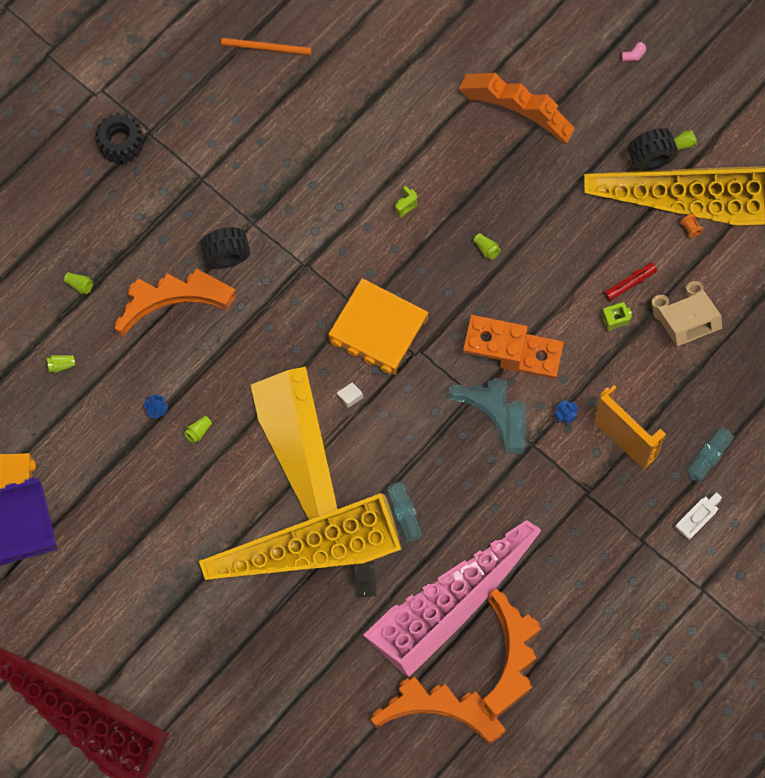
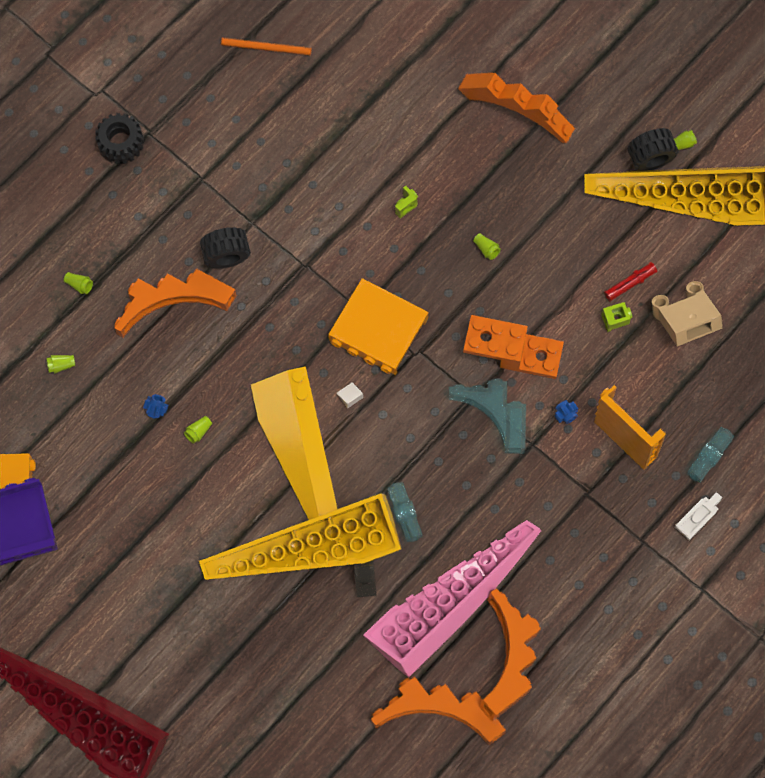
bright pink arm [622,42,646,61] -> none
orange bush [680,214,704,239] -> none

